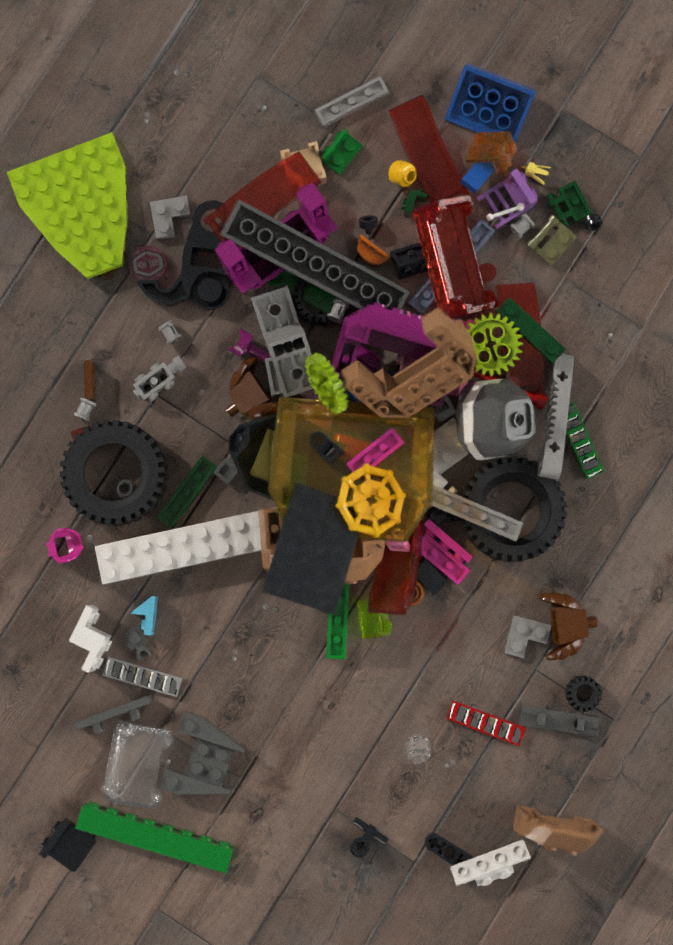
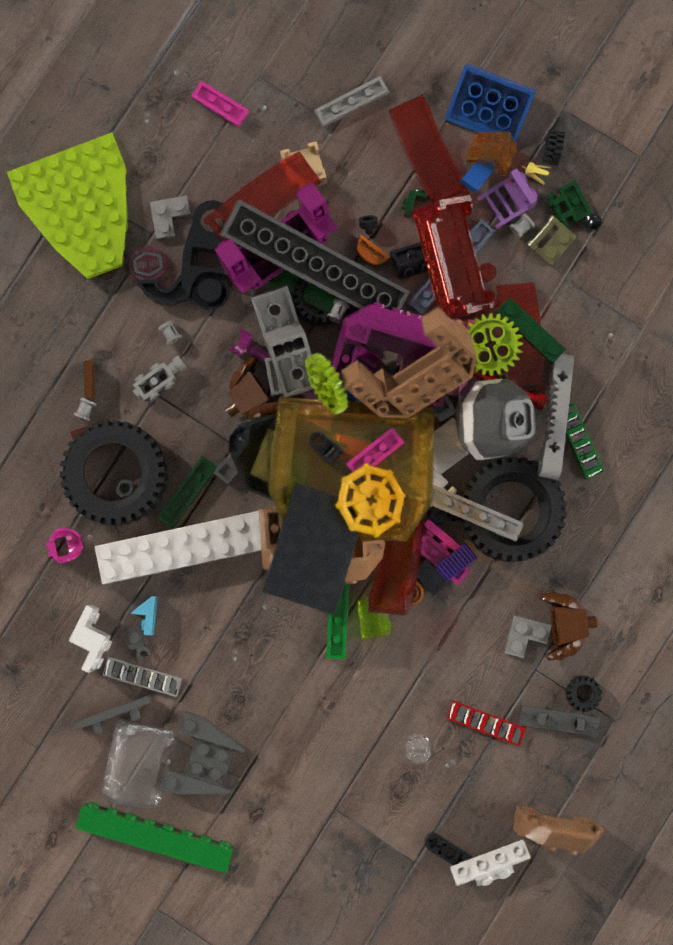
black bracket [39,818,96,872] -> none
green bracket [321,128,363,176] -> none
black piece [350,817,388,858] -> none
bright pink tile [385,530,410,552] -> none
yellow head [388,160,416,187] -> none
white hinge [486,203,524,221] -> none
none -> dark pink plate [191,81,249,128]
none -> tile [435,543,477,582]
none -> black tyre [542,129,565,166]

